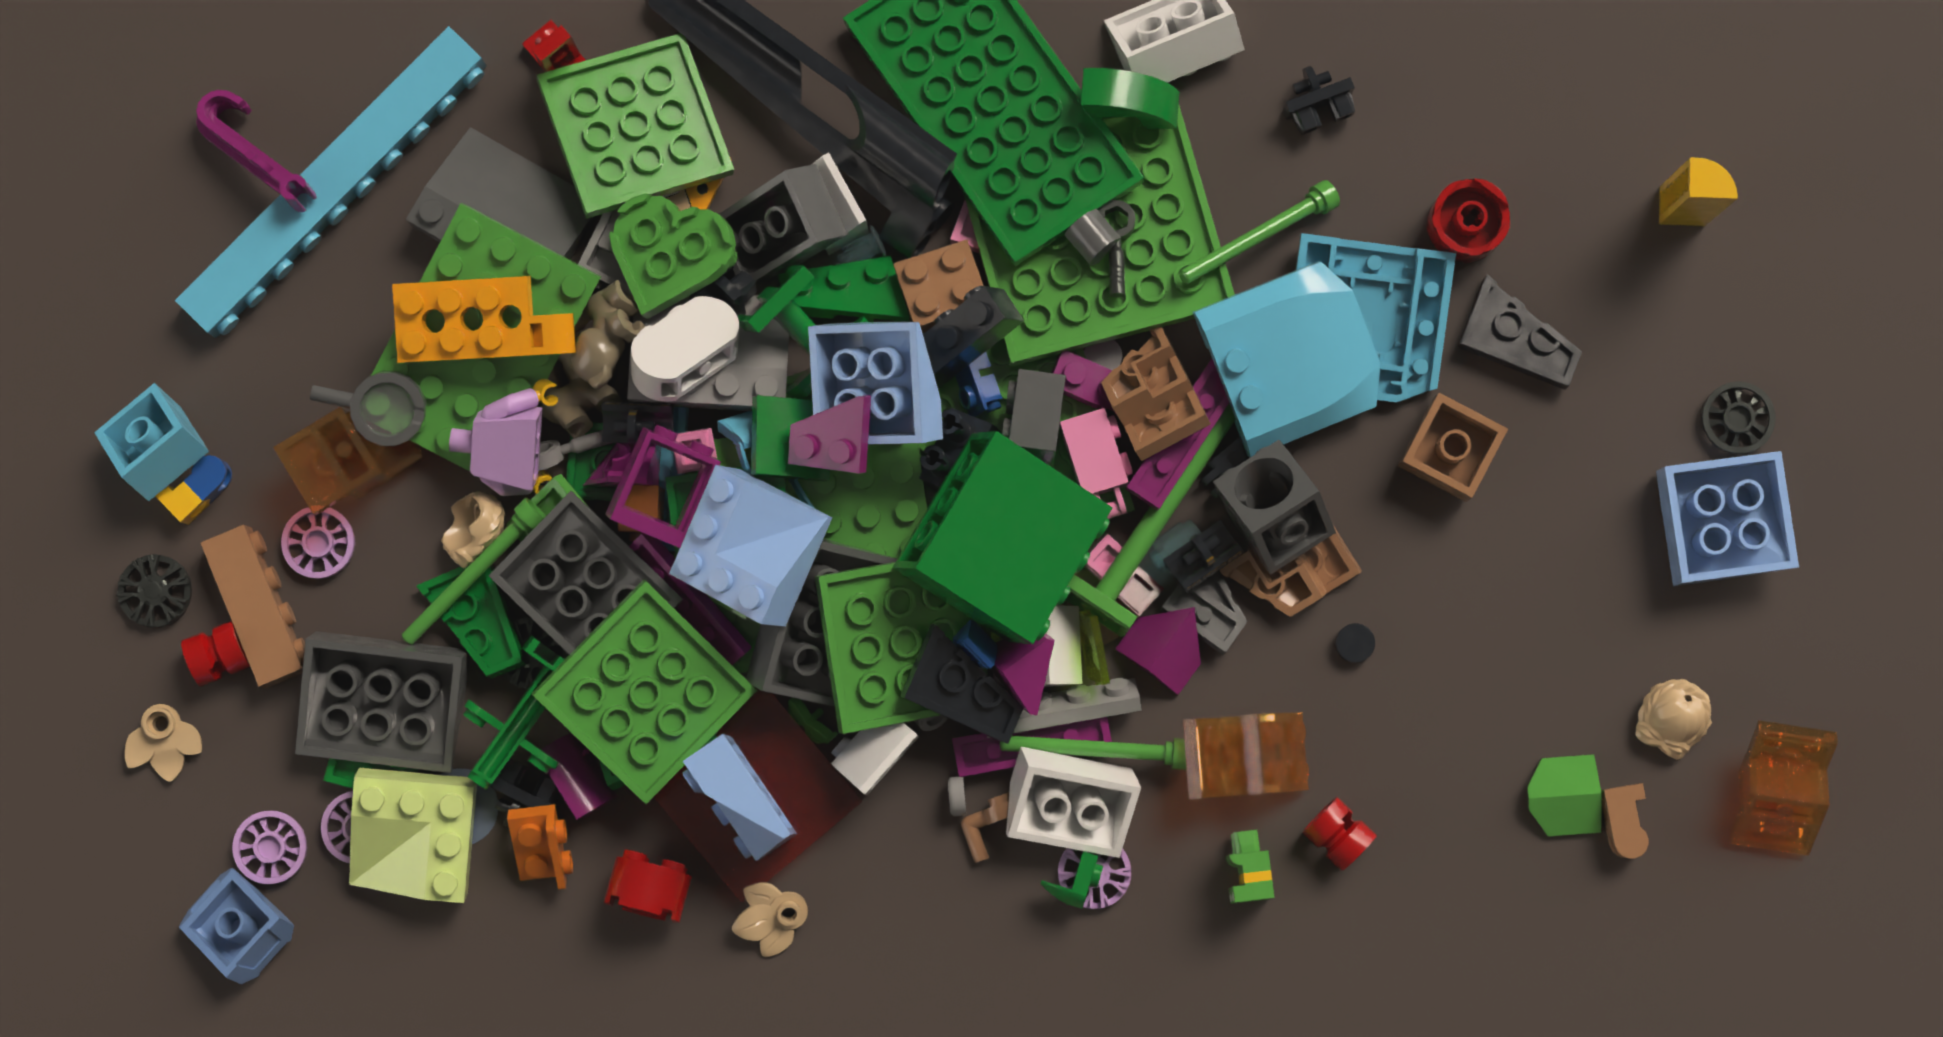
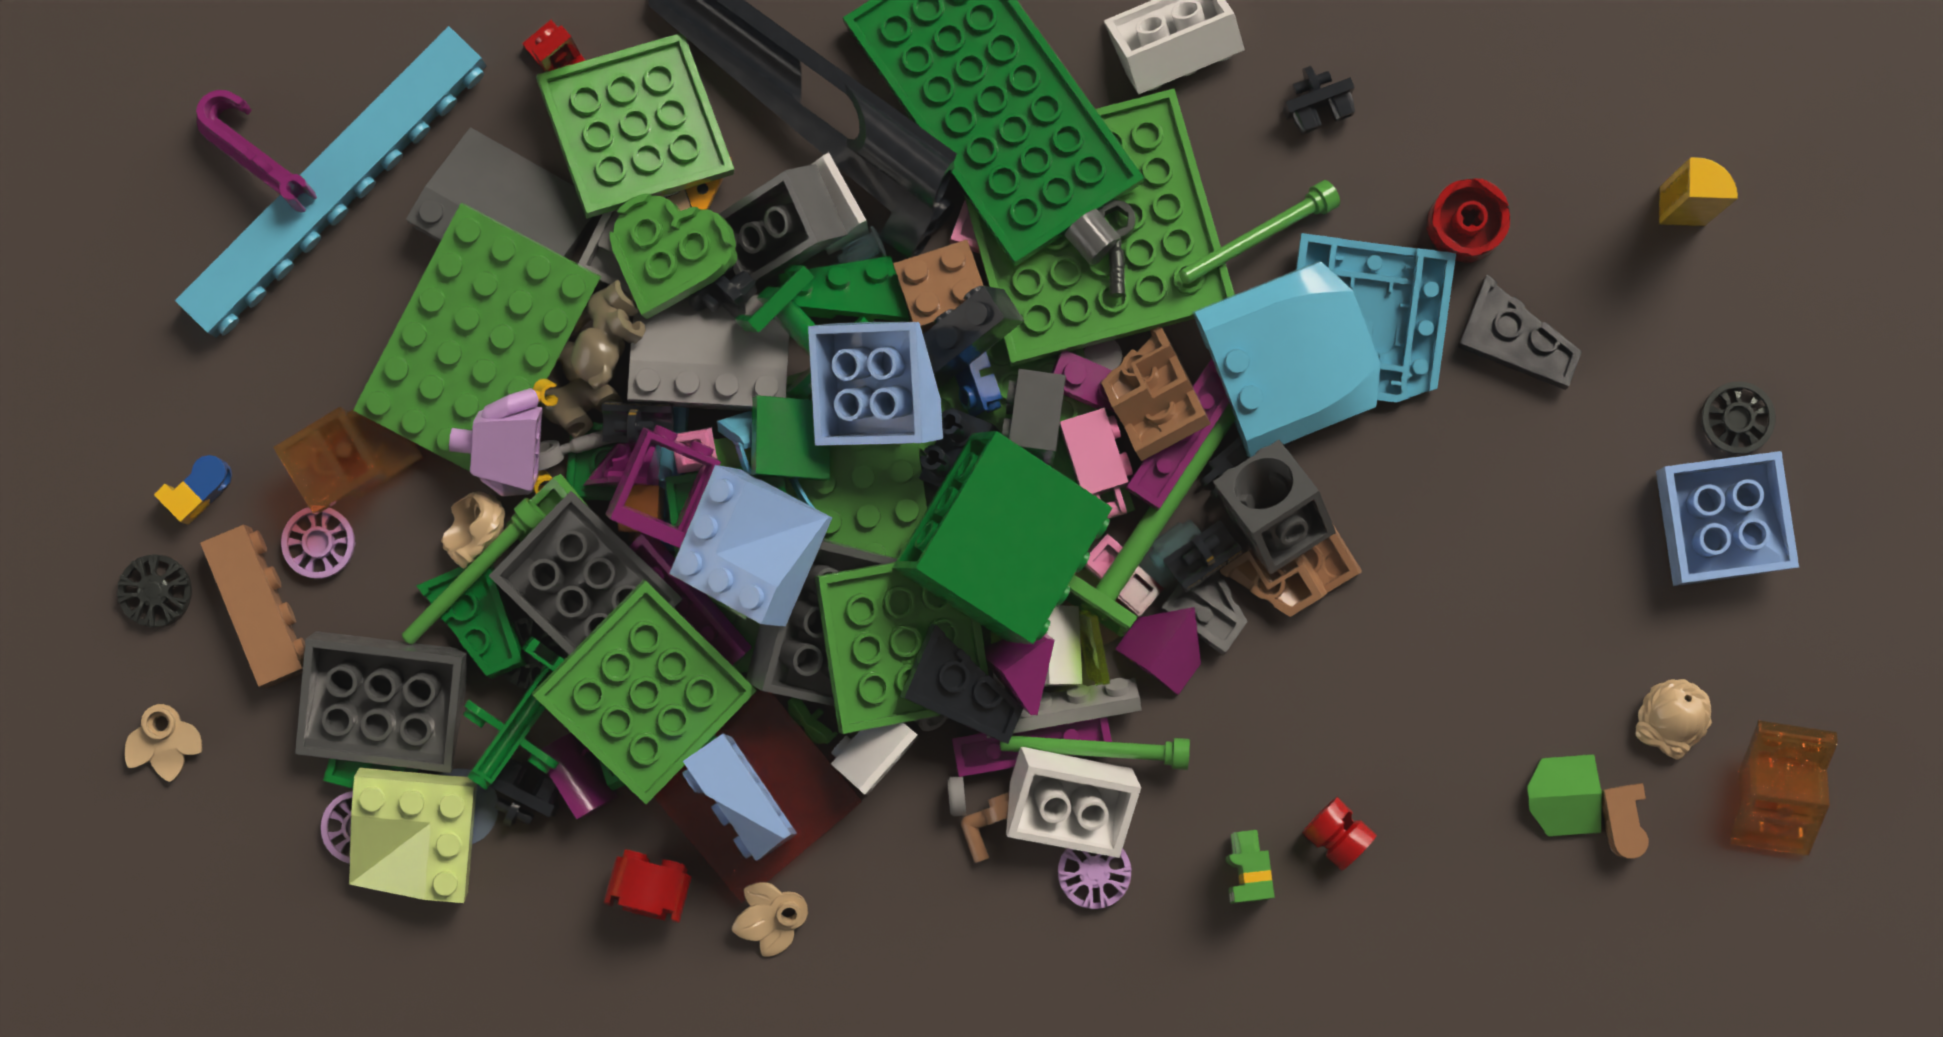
medium azure brick [94,383,209,501] -> none
medium blue slope [179,868,294,984] -> none
red wheel [181,620,250,687] -> none
lavender wheel [232,811,308,884] -> none
piece [310,371,426,446] -> none
light orange hinge [392,276,576,363] -> none
orange bracket [507,804,573,890] -> none
white brick [631,296,739,402] -> none
magenta wing [788,395,871,473] -> none
blue slope [952,620,998,669] -> none
green plate [1040,851,1103,909] -> none
green brick [1080,68,1180,129] -> none
clear orange bracket [1183,712,1309,799] -> none
black tile [1335,623,1375,663] -> none
medium nougat brick [1397,393,1508,502] -> none

